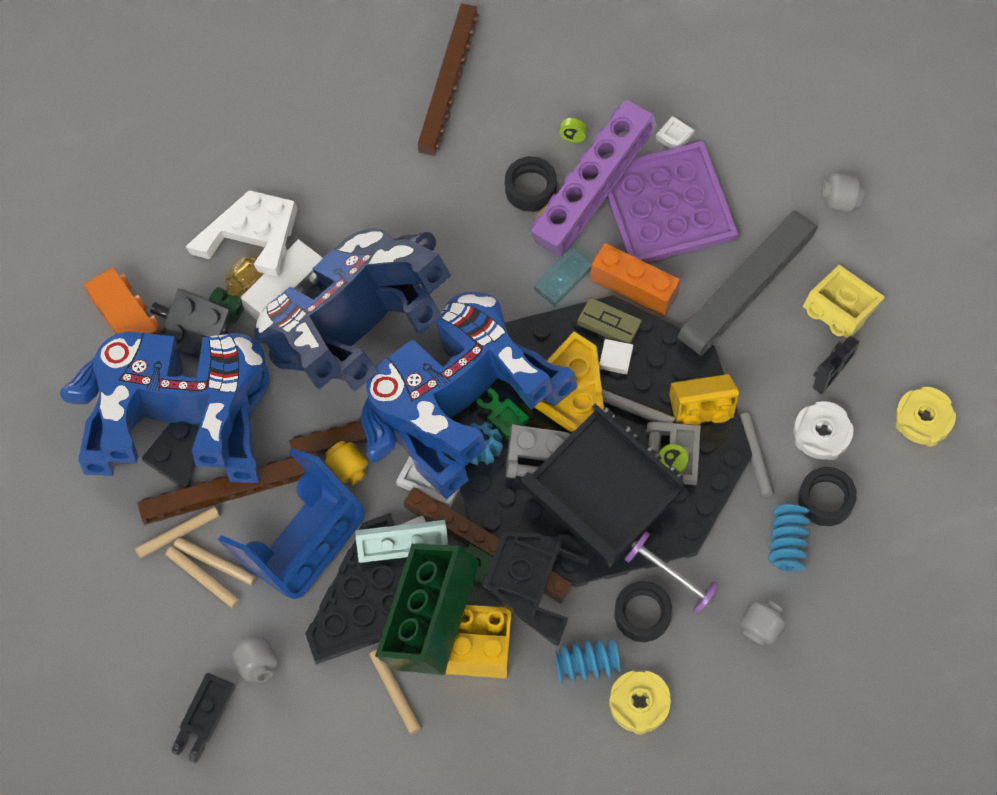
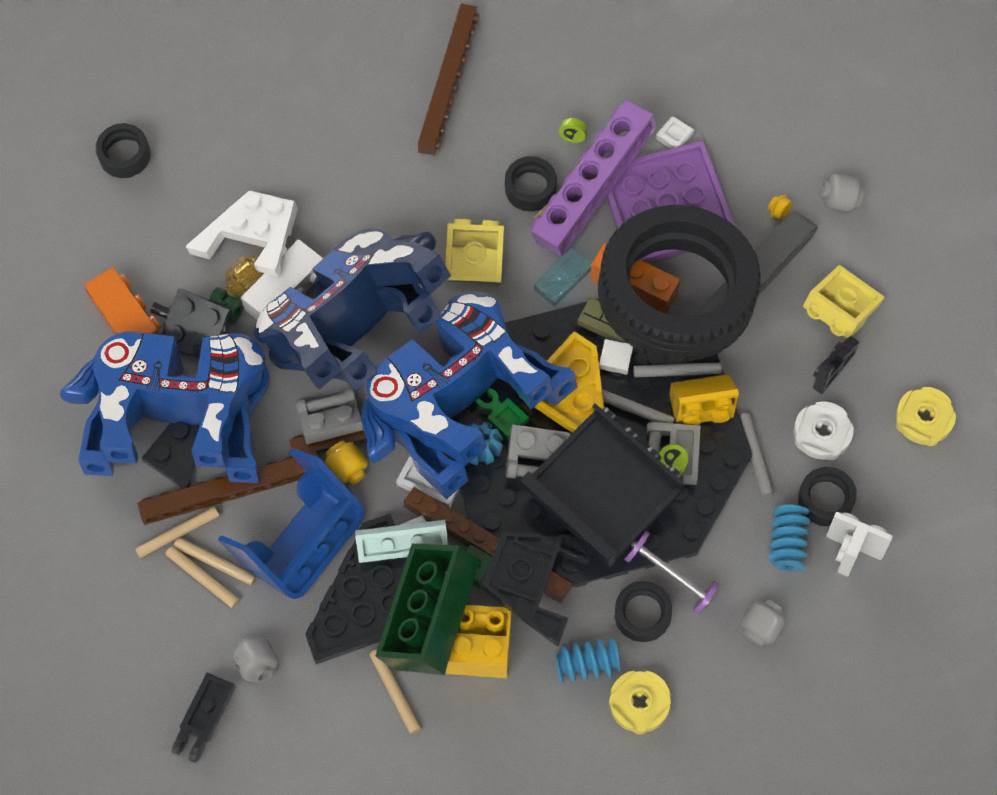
none -> black tyre [96,123,150,178]
none -> light grey plate [296,388,363,444]
none -> light yellow plate [445,219,505,283]
none -> black tyre [598,205,761,361]
none -> light grey bar [633,362,722,377]
none -> yellow plate [768,194,793,221]
none -> white bracket [826,512,893,577]

